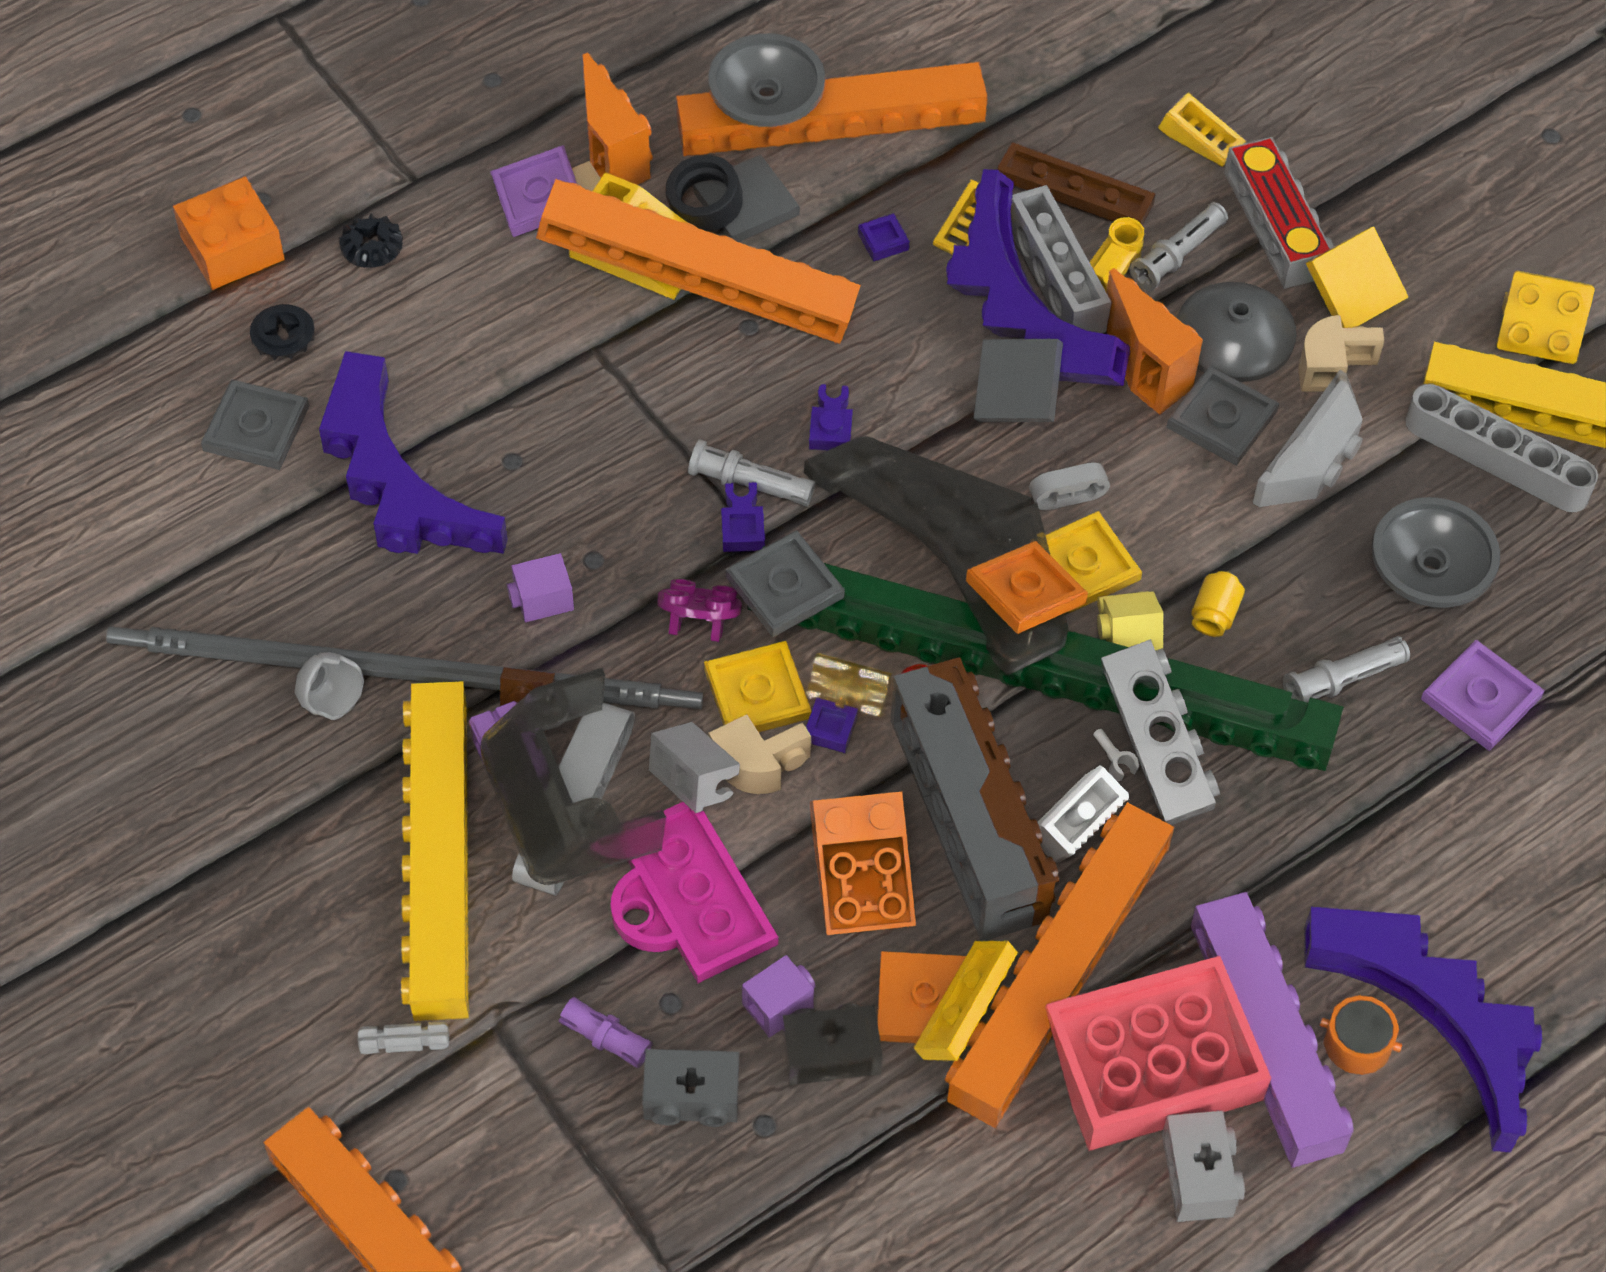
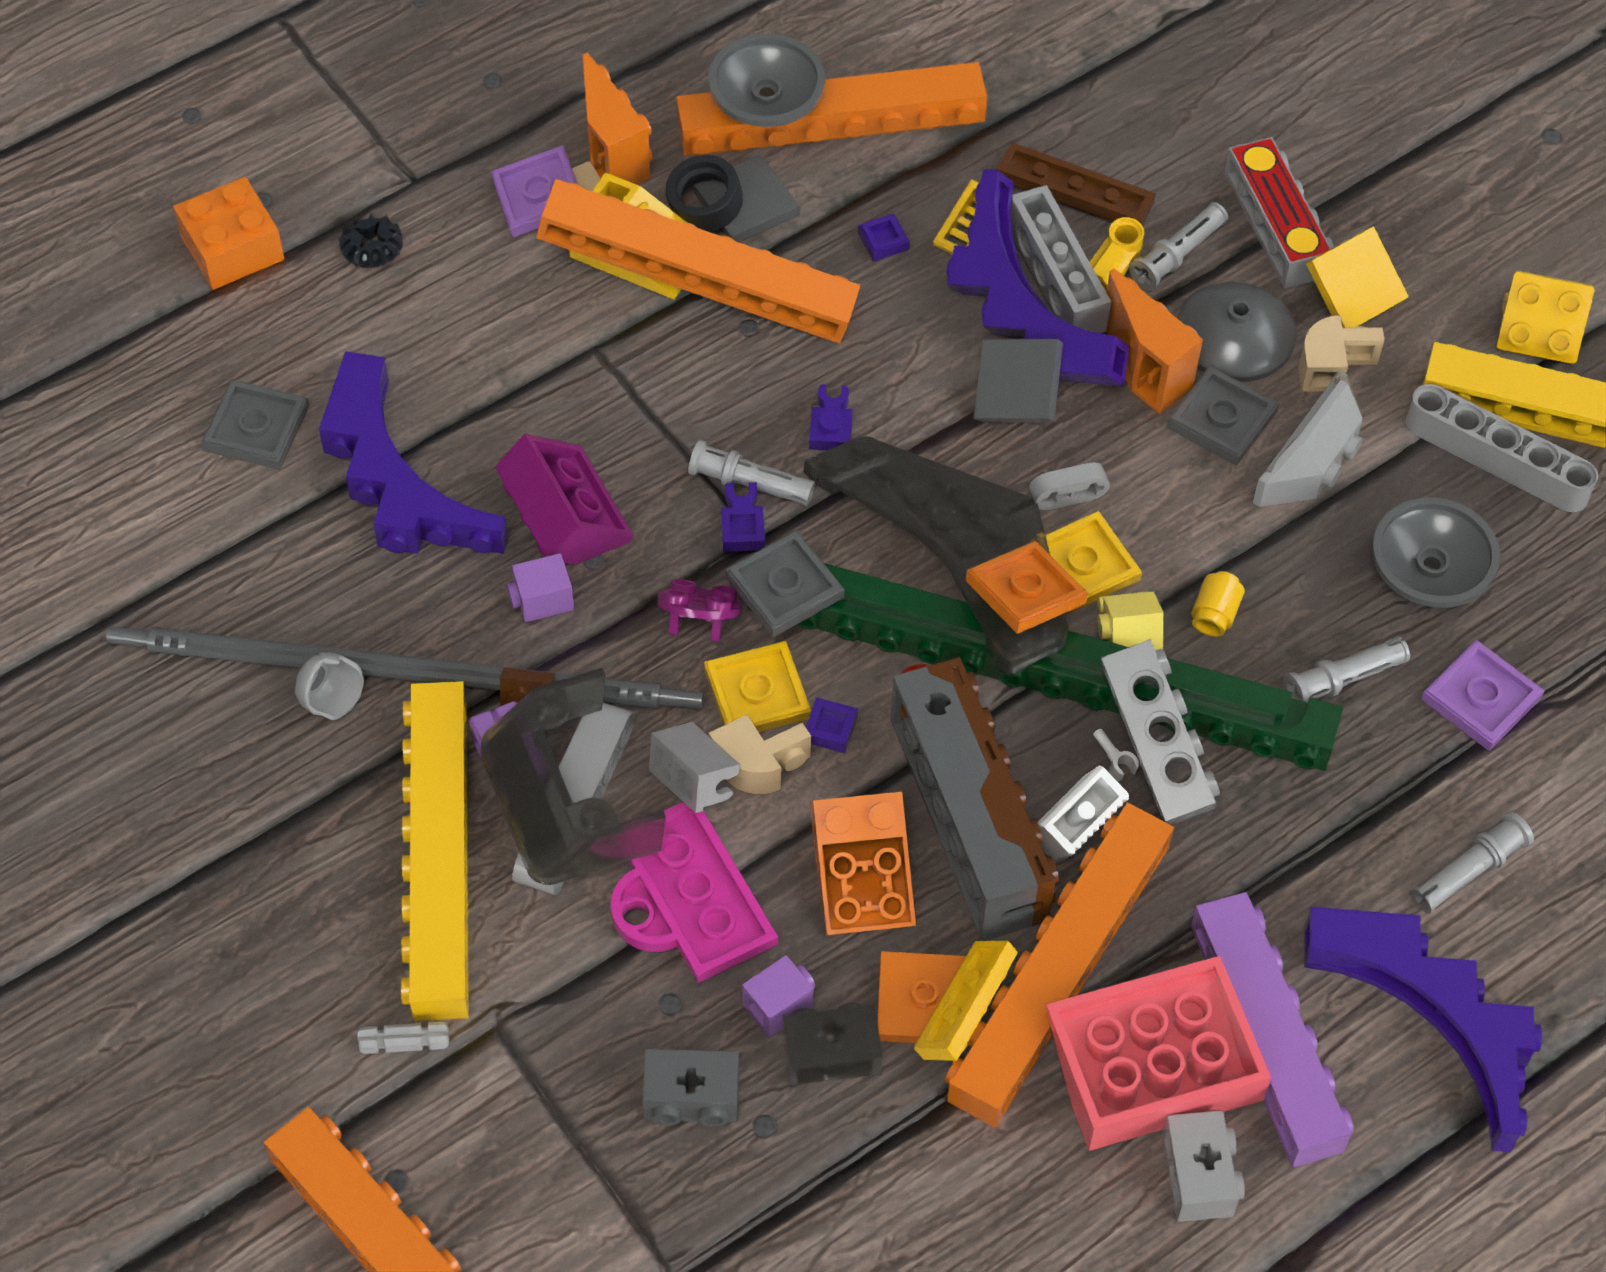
black gear [250,304,314,360] -> none
medium lavender pin [559,997,653,1068] -> none
clear yellow hips [806,653,892,717] -> none
yellow slope [1158,93,1246,167] -> none
piece [1320,995,1403,1075] -> none
none -> magenta slope [495,433,634,565]
none -> light grey pin [1411,811,1534,914]

